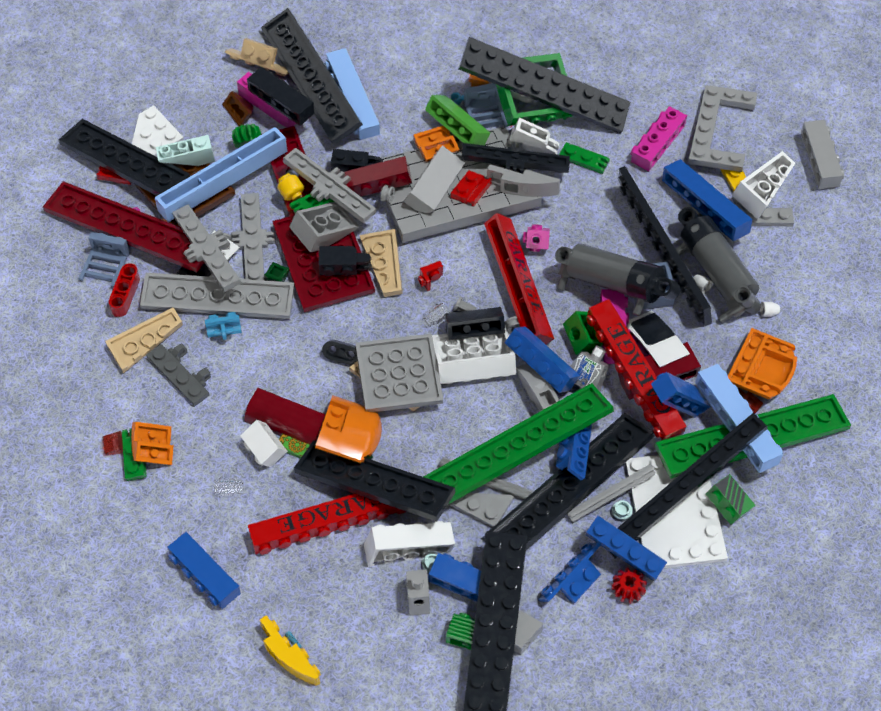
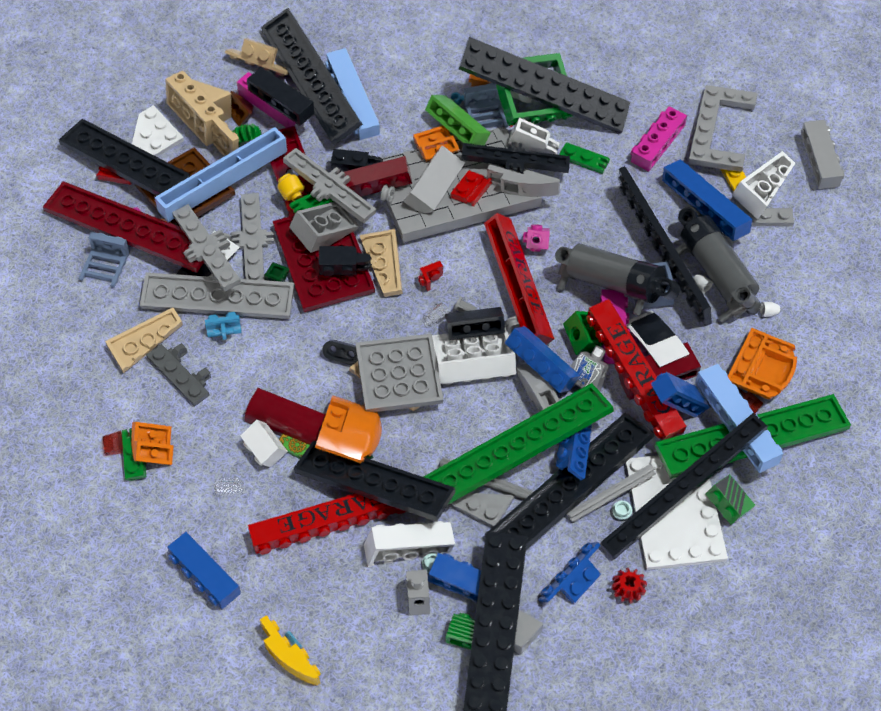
red beam [109,263,140,317] -> none
light aqua slope [156,135,215,166] -> none
blue brick [586,516,667,581] -> none
none -> tan wedge [165,70,239,156]

